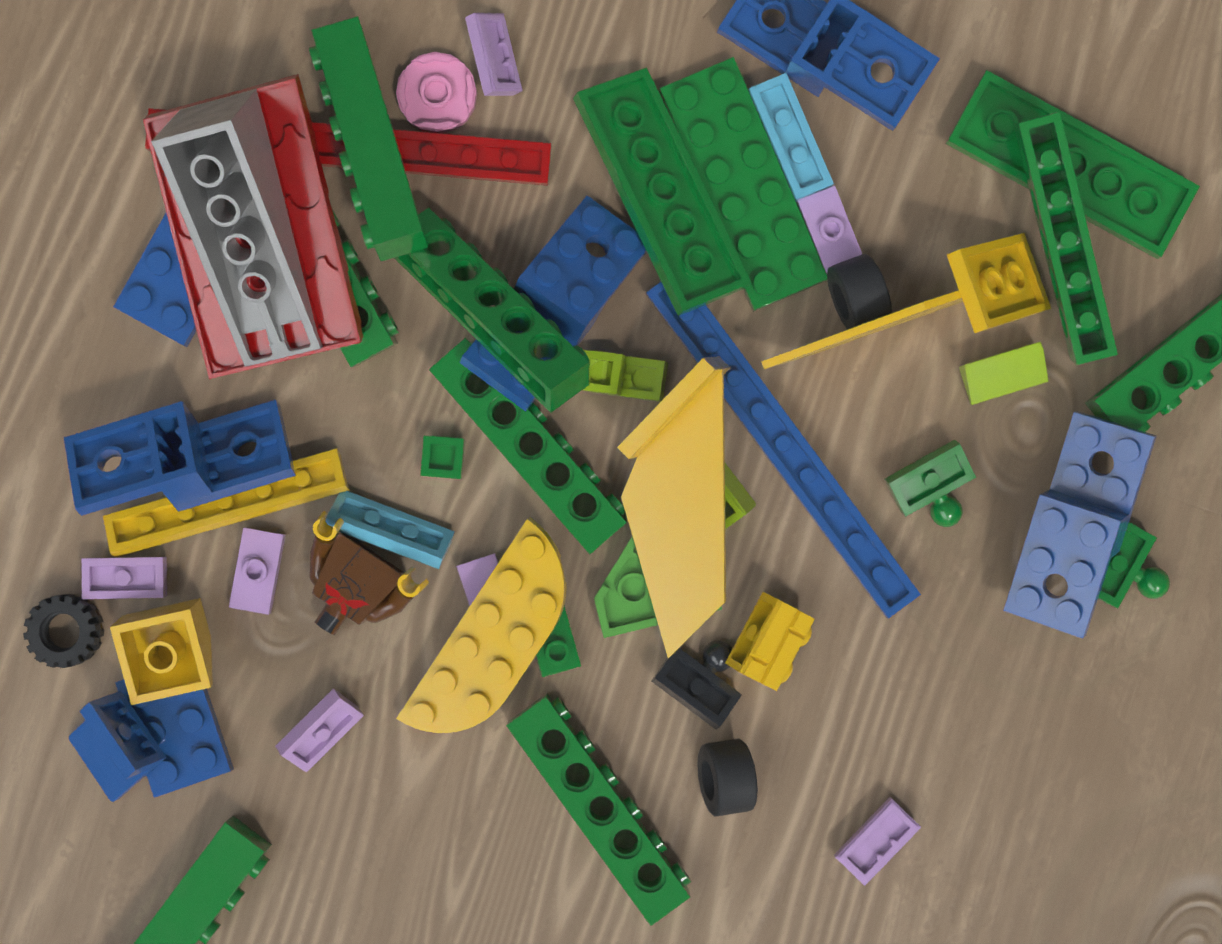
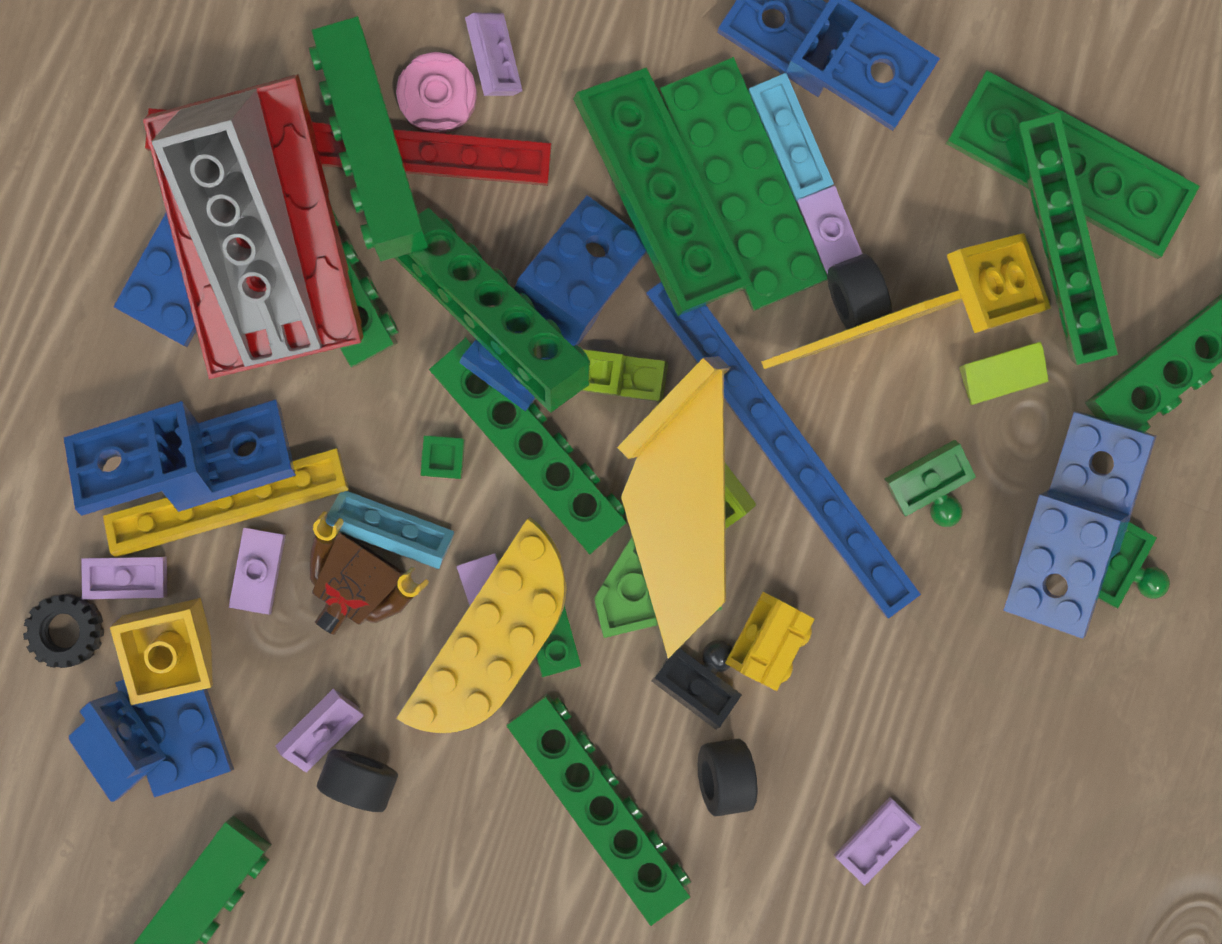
none -> black tyre [317,749,398,812]

